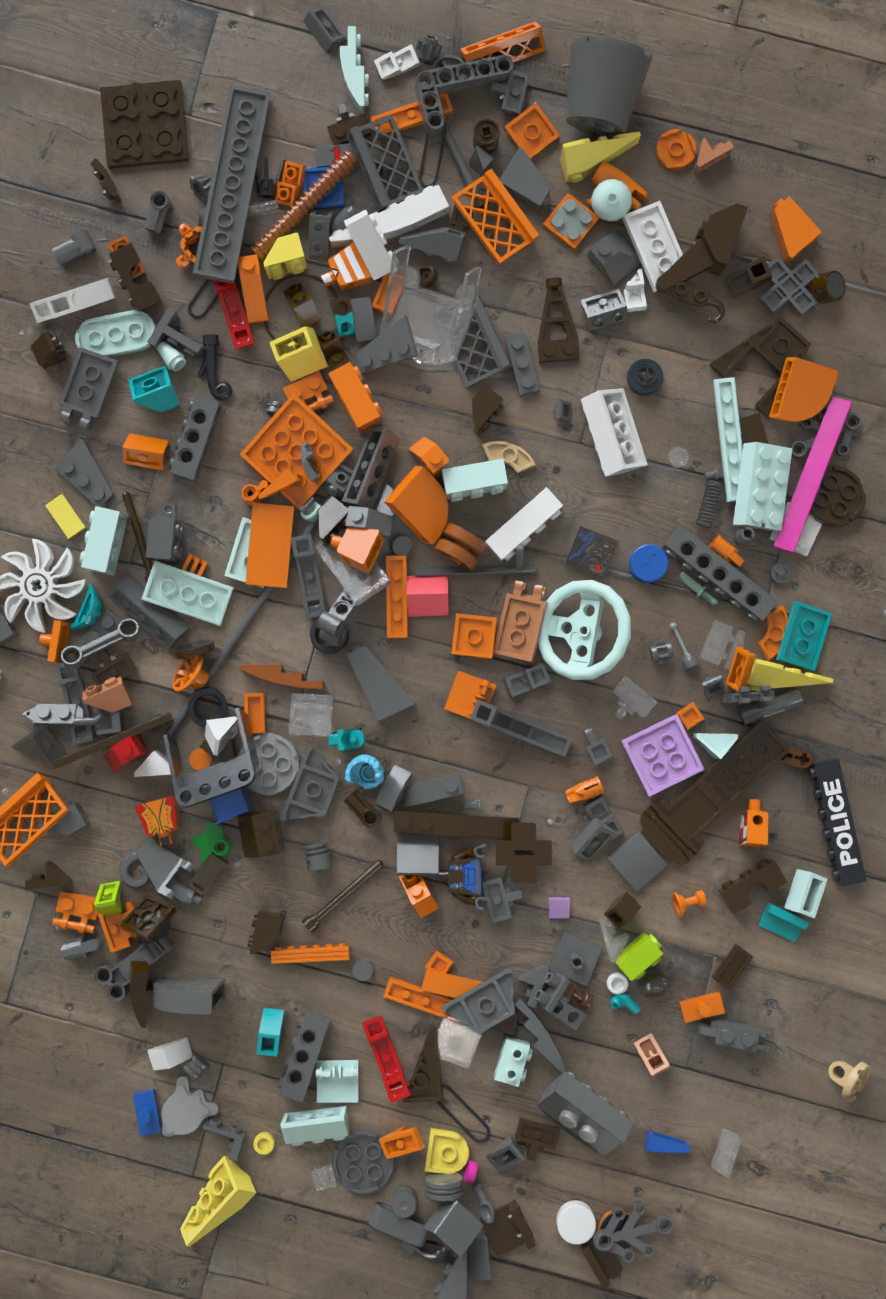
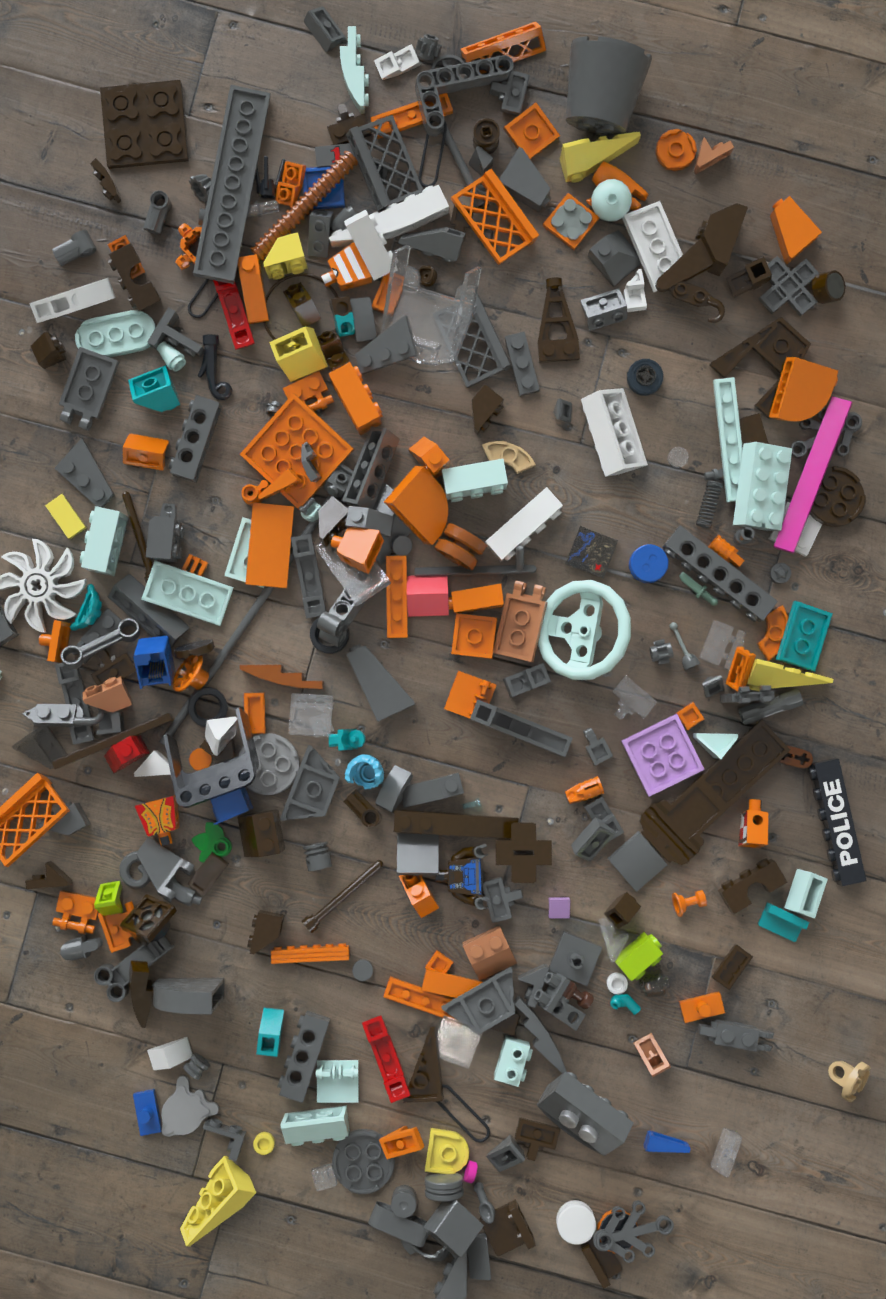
none -> blue piece [133,636,175,689]
none -> orange slope [448,584,504,614]
none -> nougat slope [462,925,517,980]

